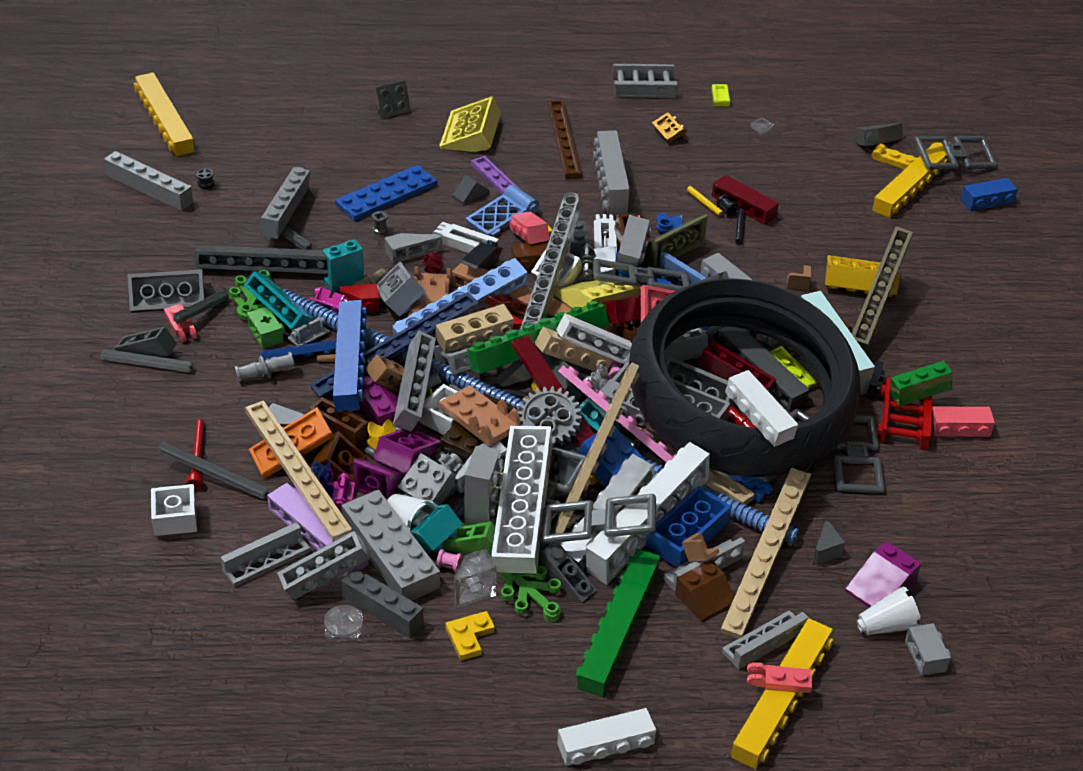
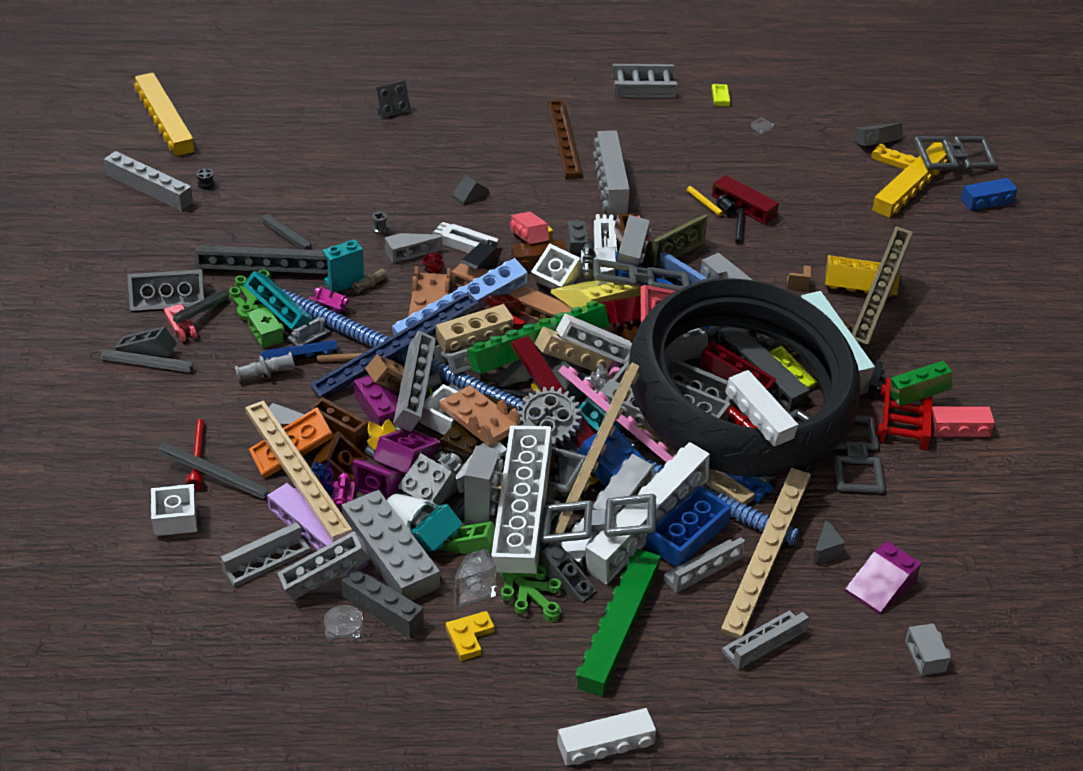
light grey brick [261,167,310,239] -> none
brick [333,300,367,411] -> none
blue plate [335,165,437,222] -> none
red slope [340,284,379,313] -> none
light grey slope [377,261,425,317] -> none
bright pink bush [436,549,462,573] -> none
light yellow slope [439,96,501,152] -> none
medium blue piece [465,185,539,237] -> none
medium lavender tile [471,156,517,195] -> none
light grey beam [520,193,580,329] -> none
pearl gold bracket [652,112,688,144] -> none
blue plate [656,212,683,233] -> none
reddish brown slope [675,560,734,622] -> none
medium nougat panel [682,533,719,562] -> none
yellow brick [731,618,834,769] -> none
coral hinge [747,662,812,693] -> none
white cone [856,587,921,635] -> none

